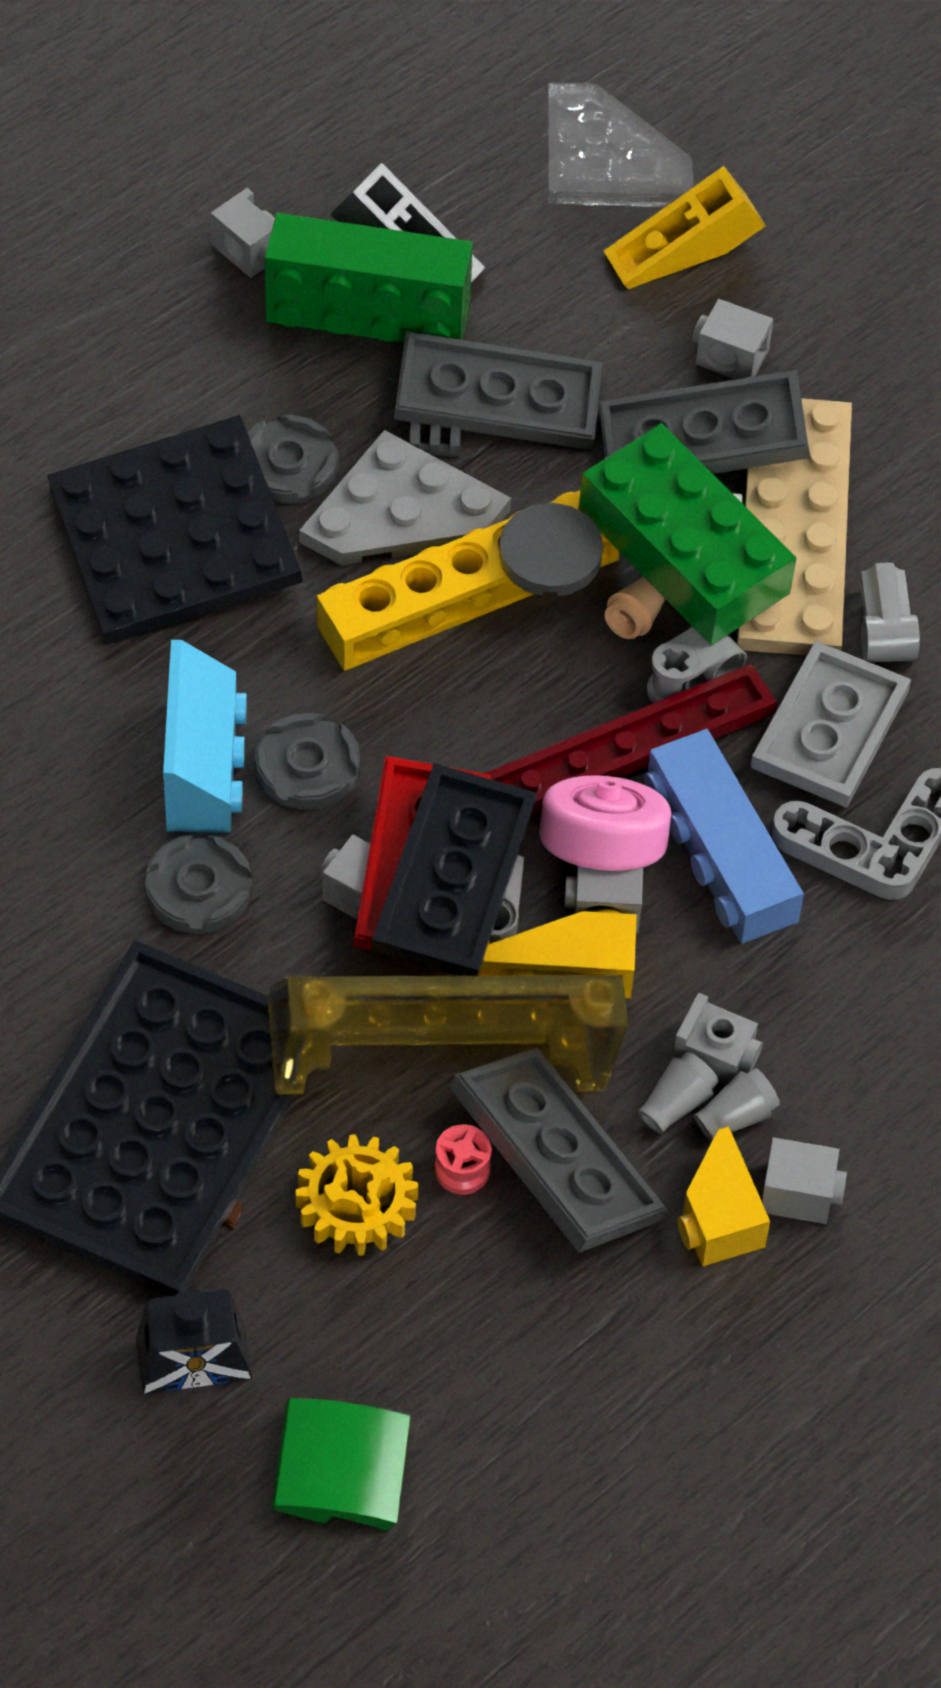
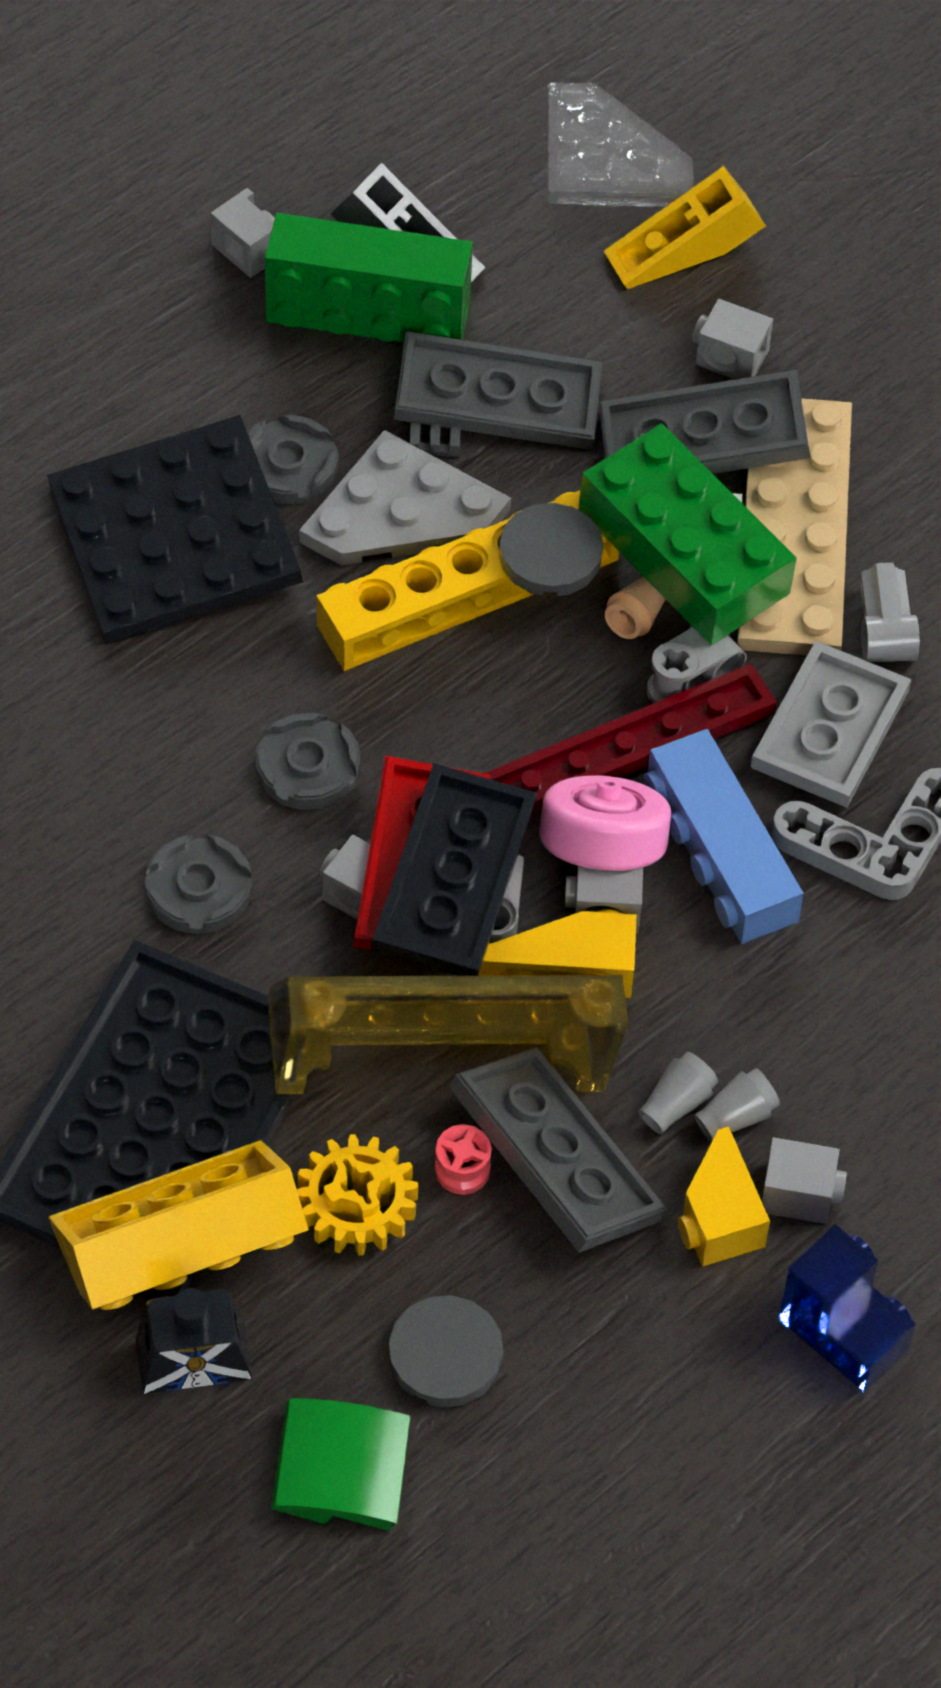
medium azure slope [163,640,247,834] -> none
light grey brick [673,993,763,1085] -> none
none -> yellow slope [49,1140,309,1310]
none -> dark grey tile [388,1295,504,1408]
none -> clear blue brick [779,1224,916,1393]

